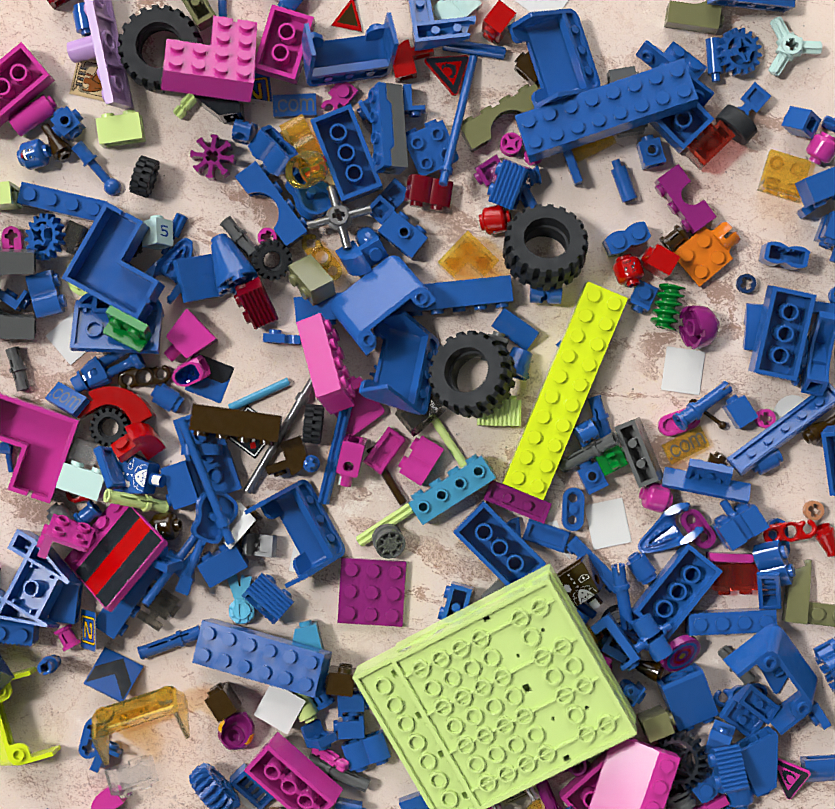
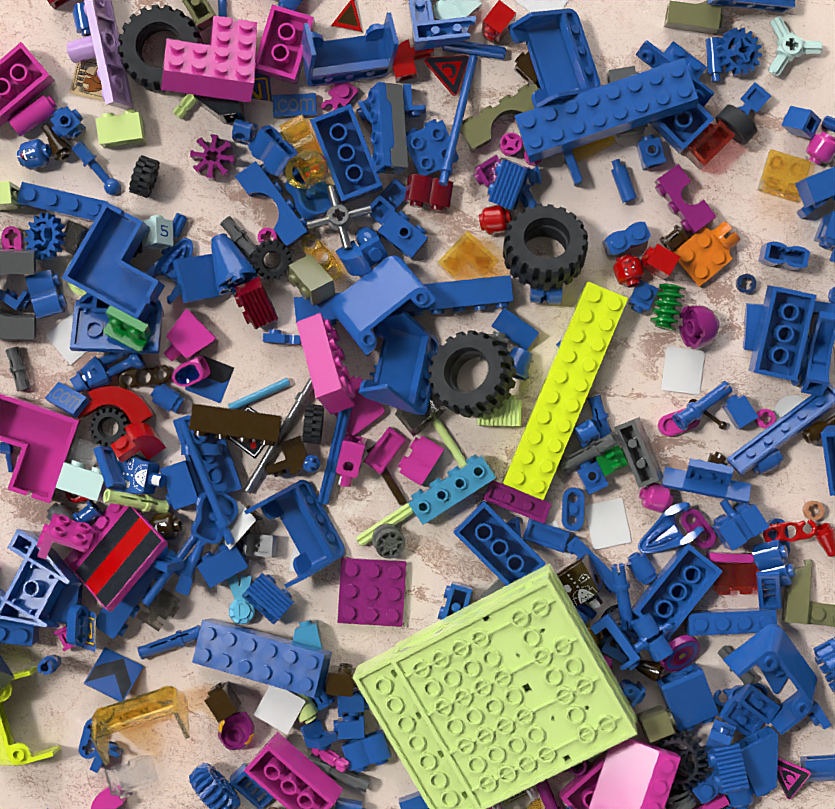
clear yellow tile [661,426,710,465] -> none
none -> blue beam [66,604,89,647]

